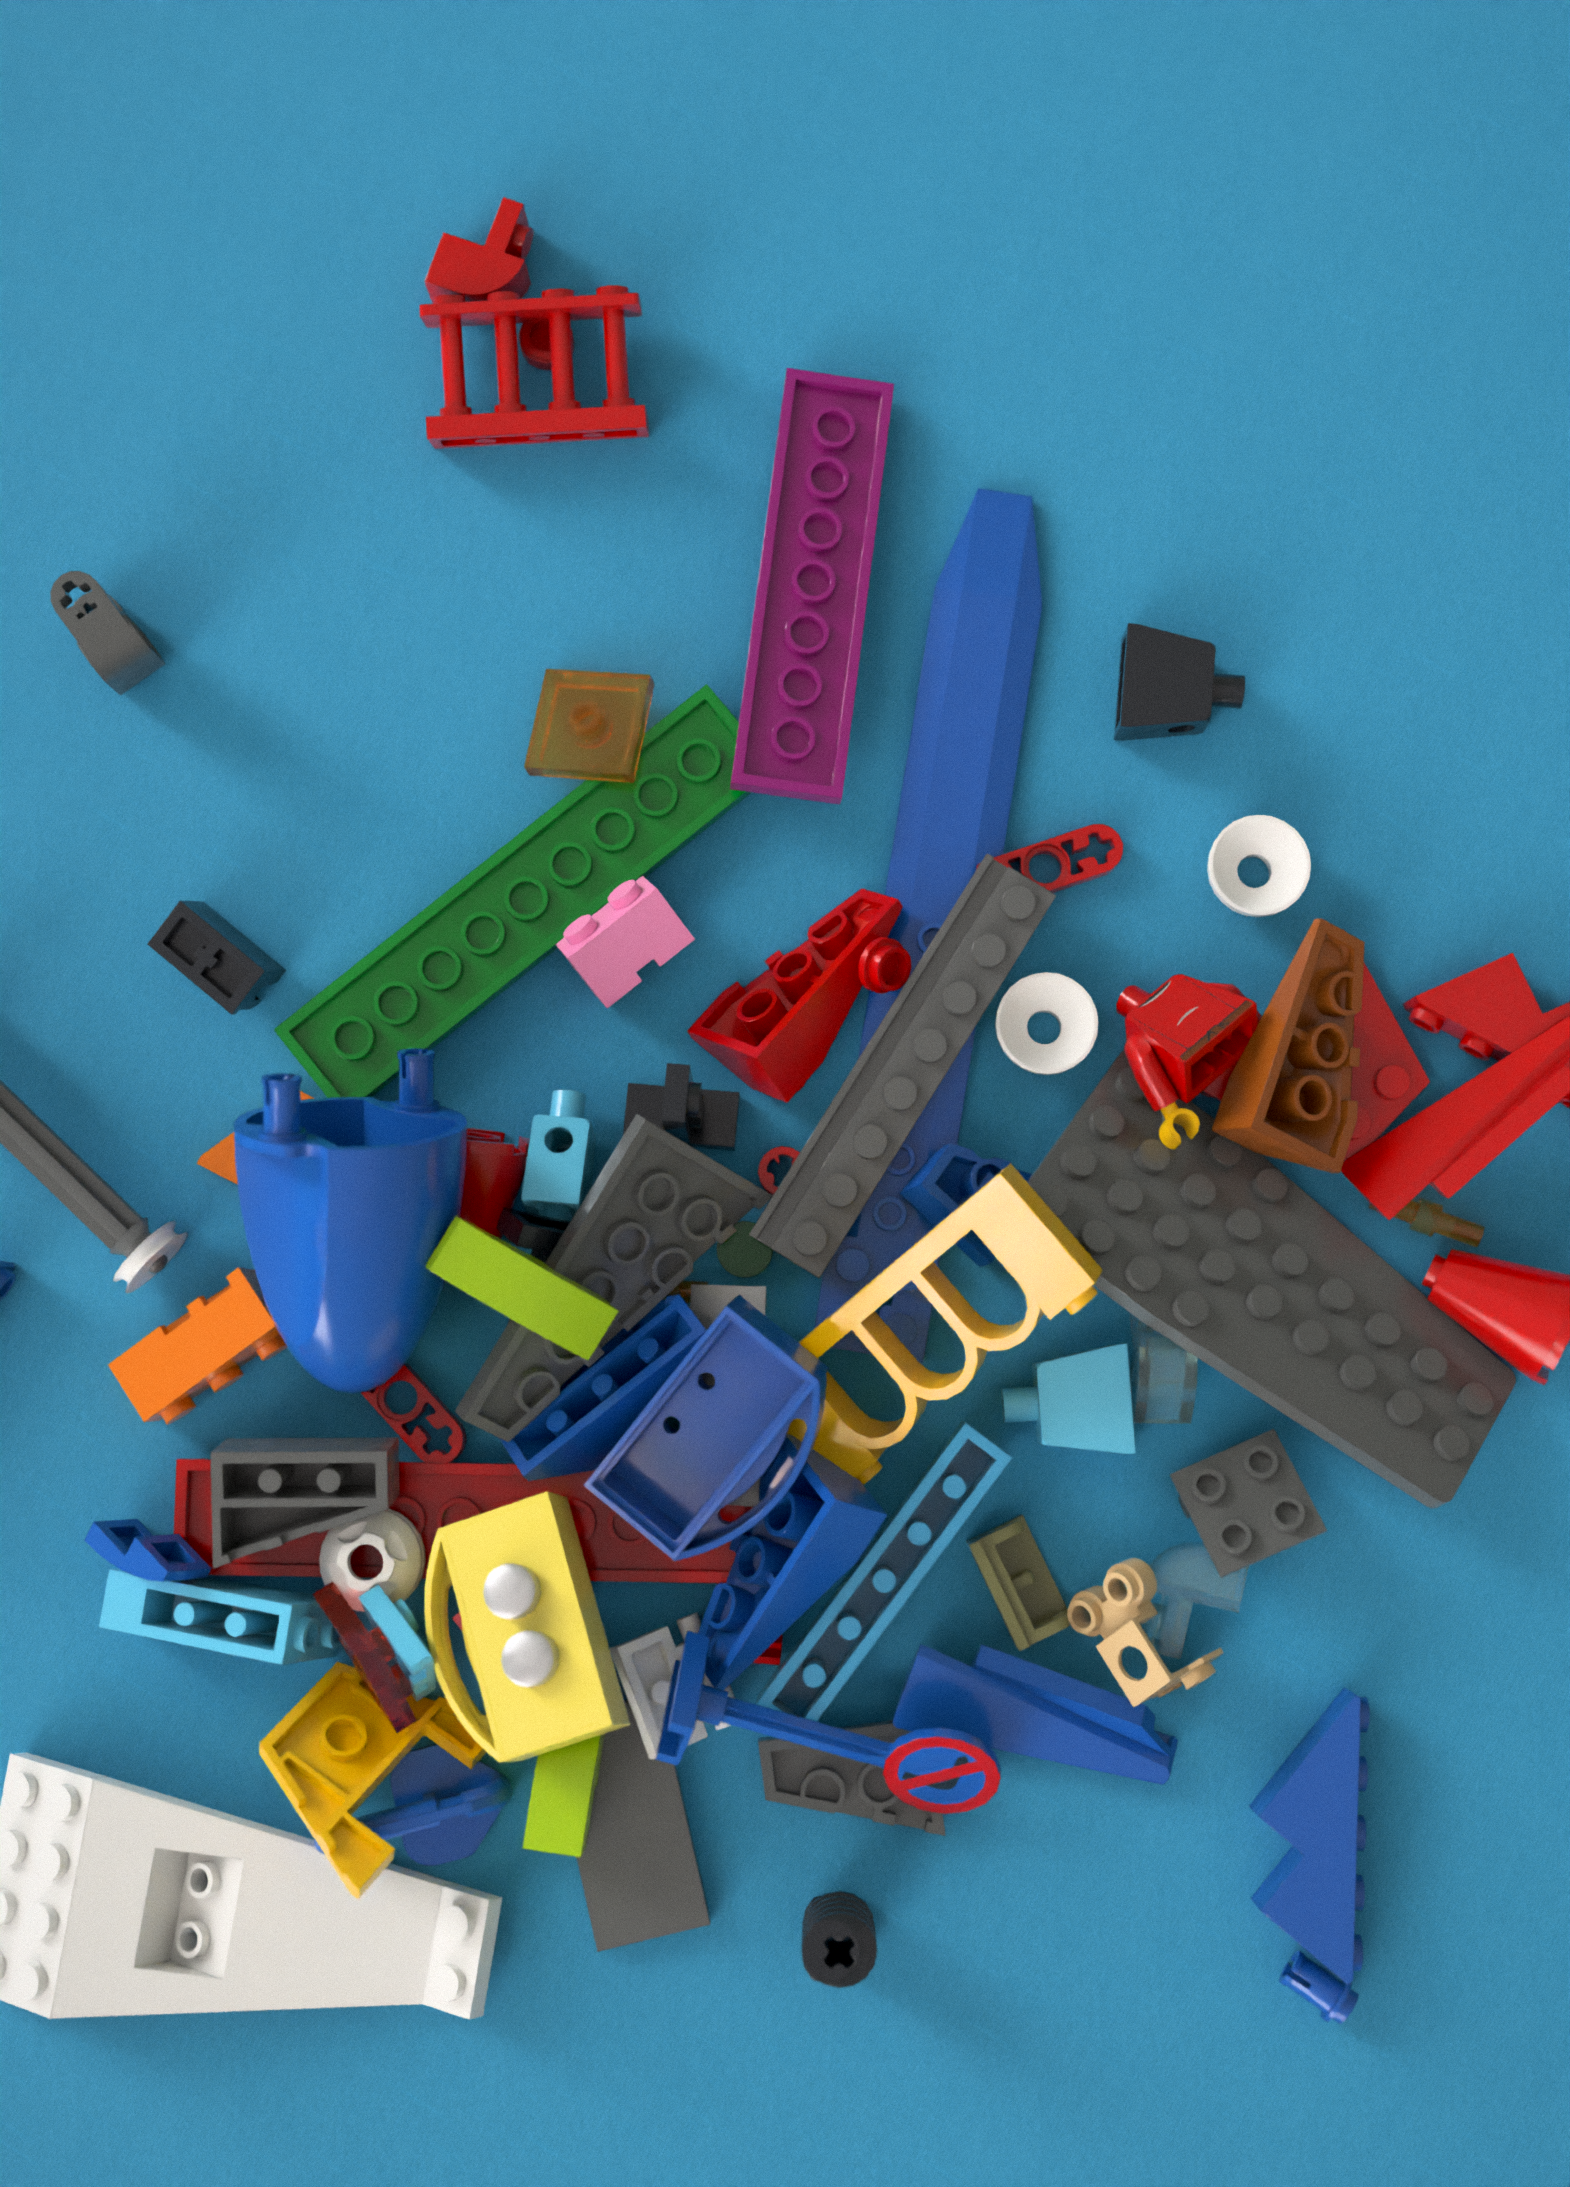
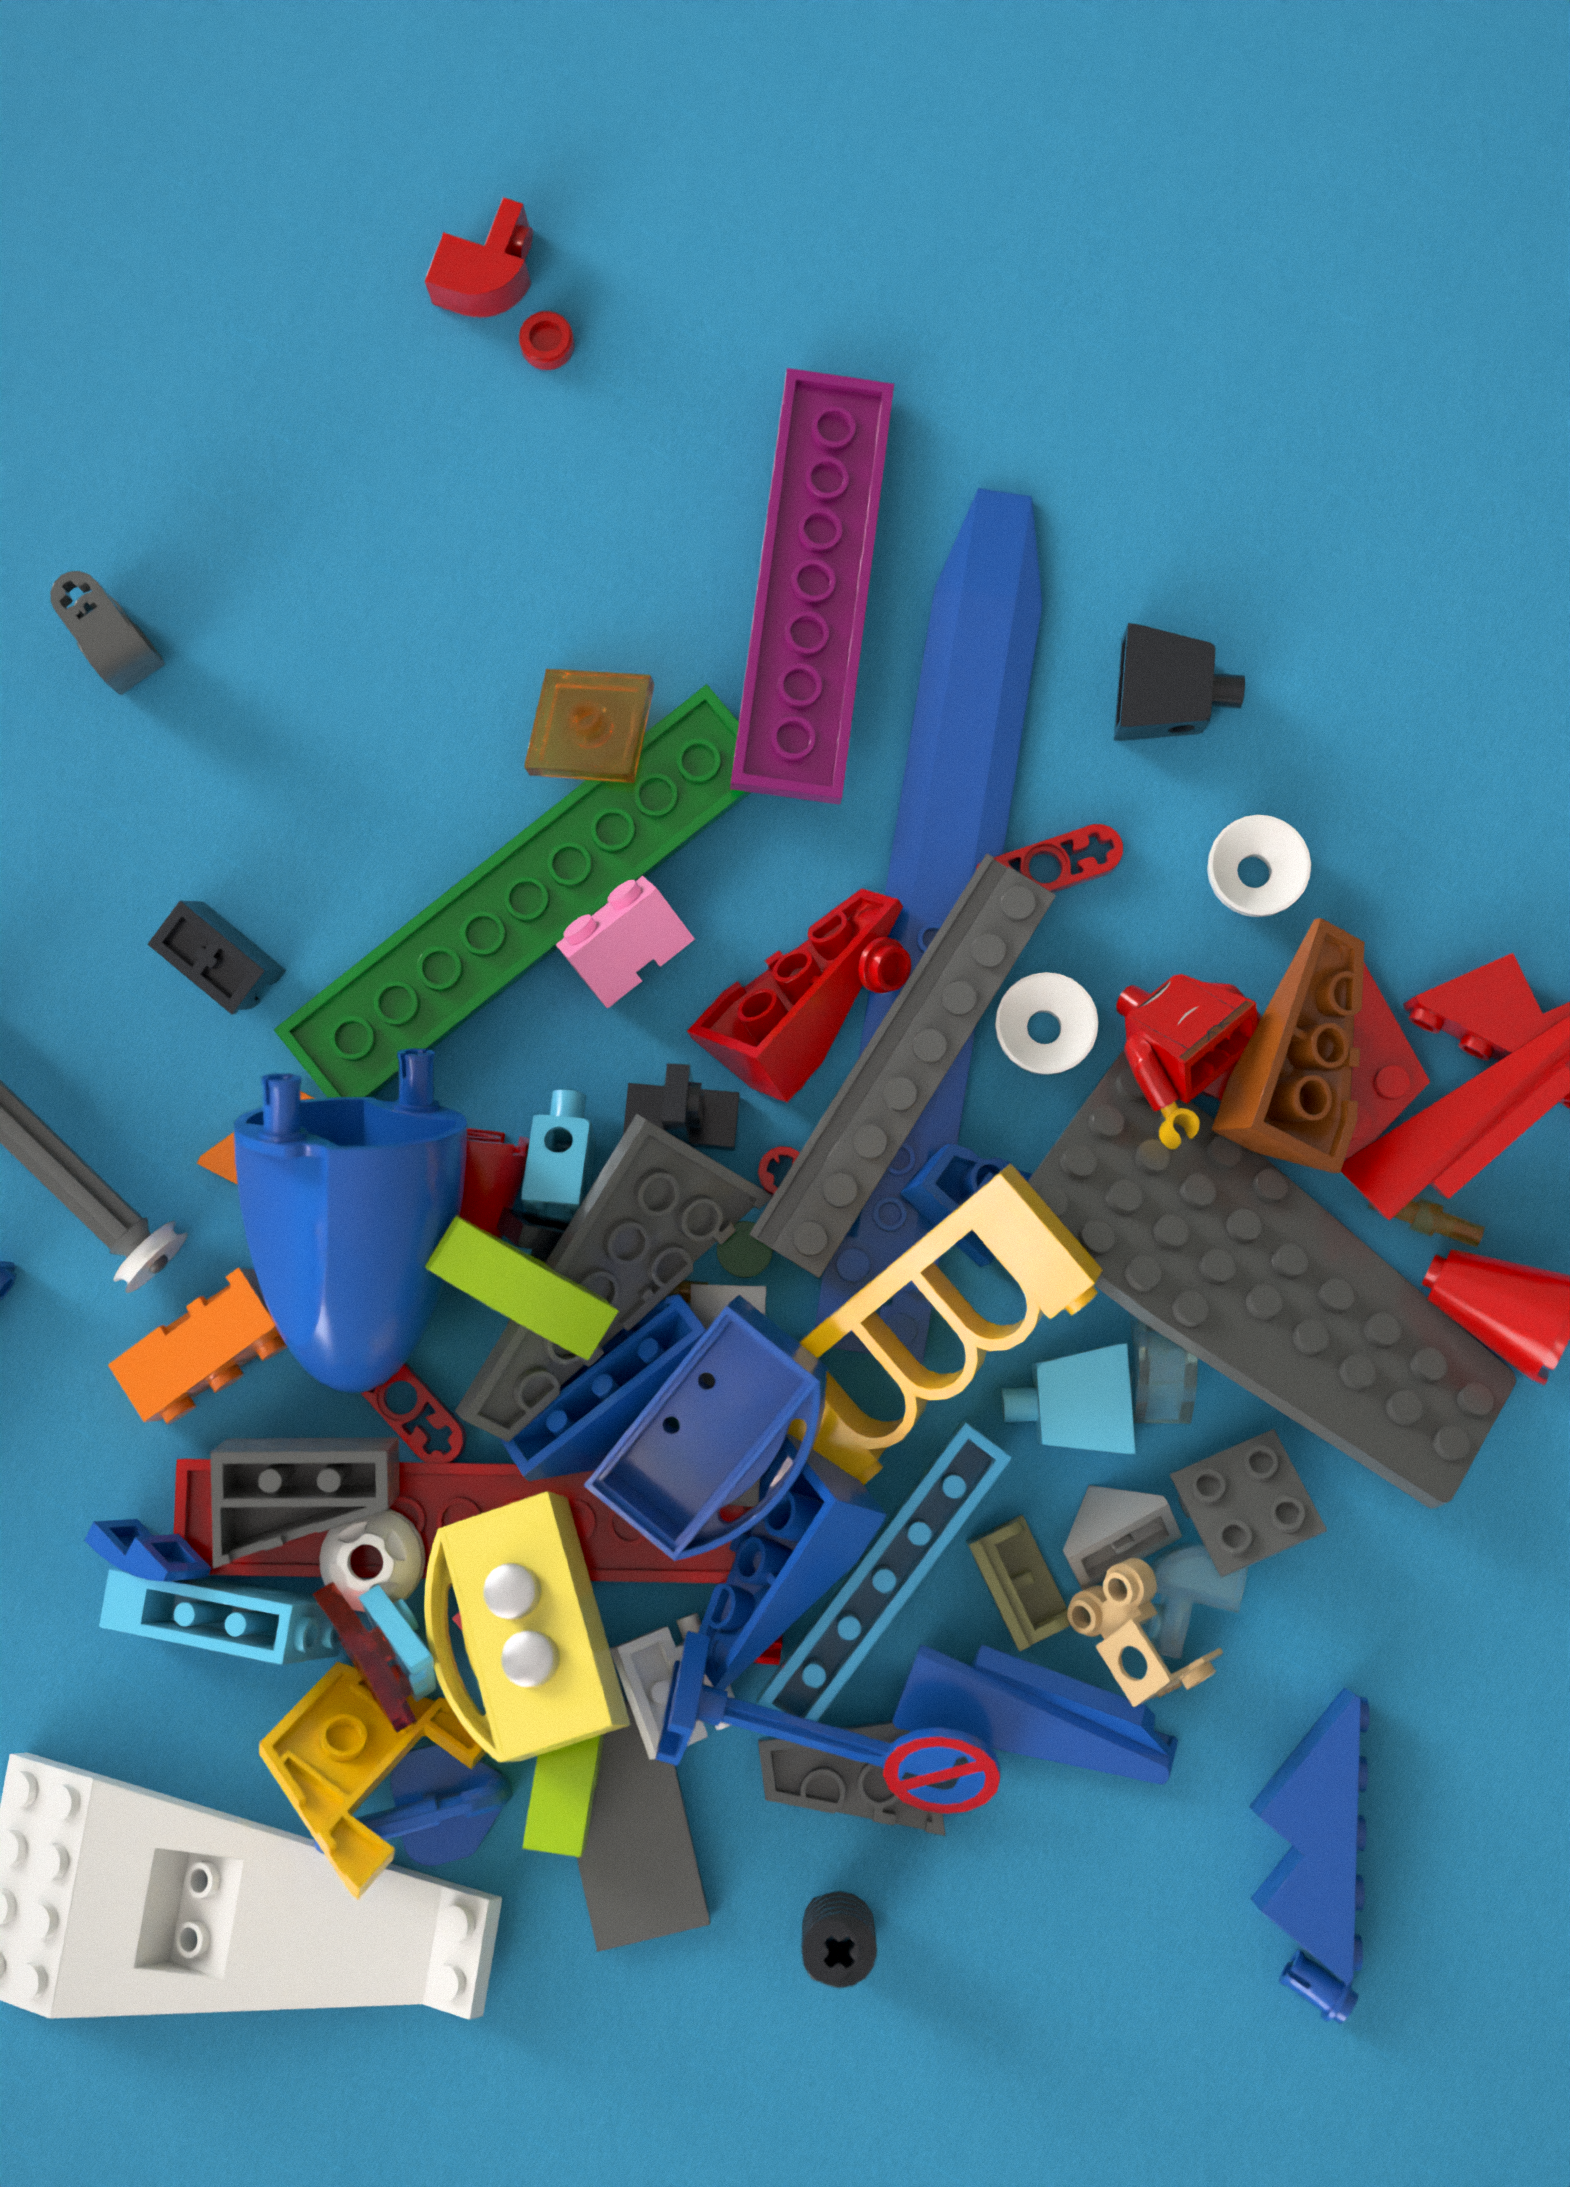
red fence [419,285,649,449] -> none
none -> light grey slope [1063,1485,1182,1591]

